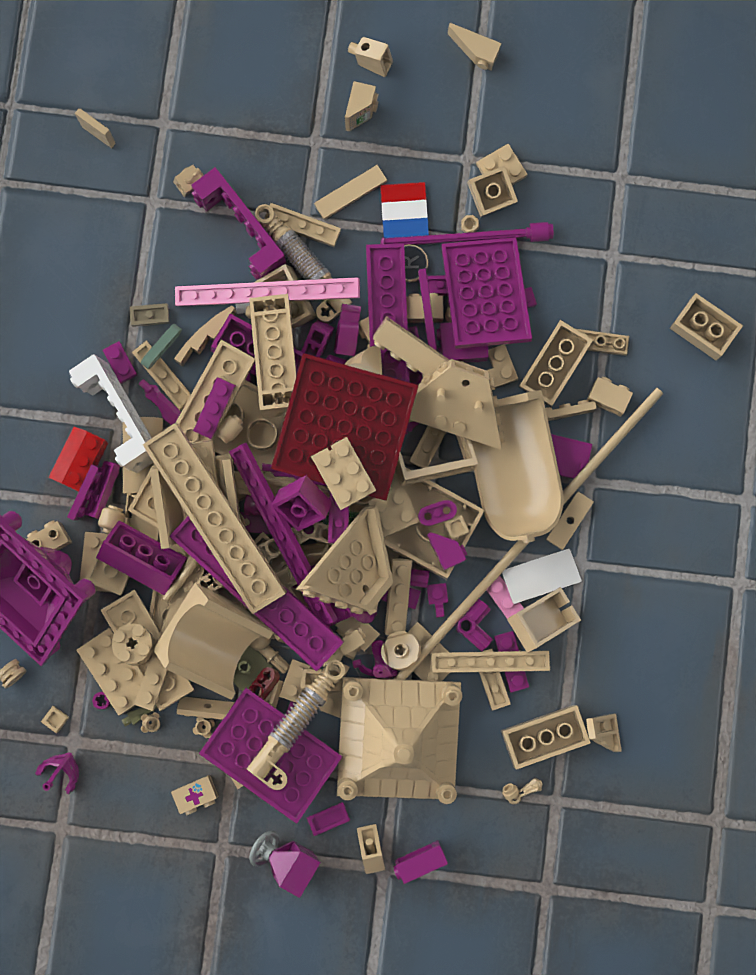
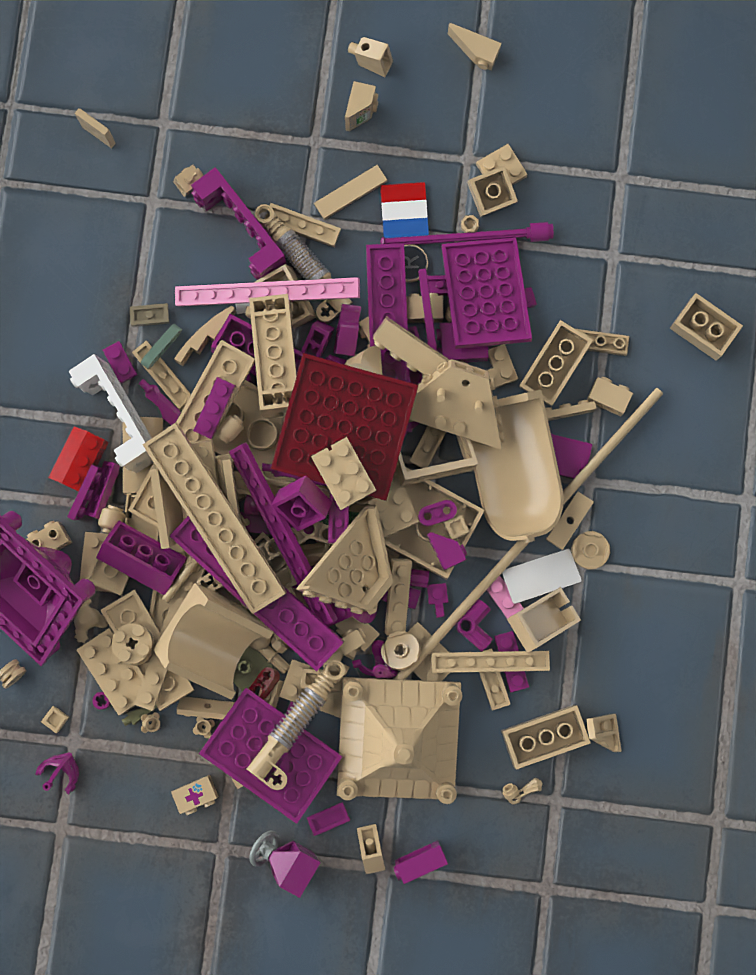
none -> tan animal [74,598,108,643]
none -> tan tile [271,636,289,654]
none -> tan tile [571,531,610,570]

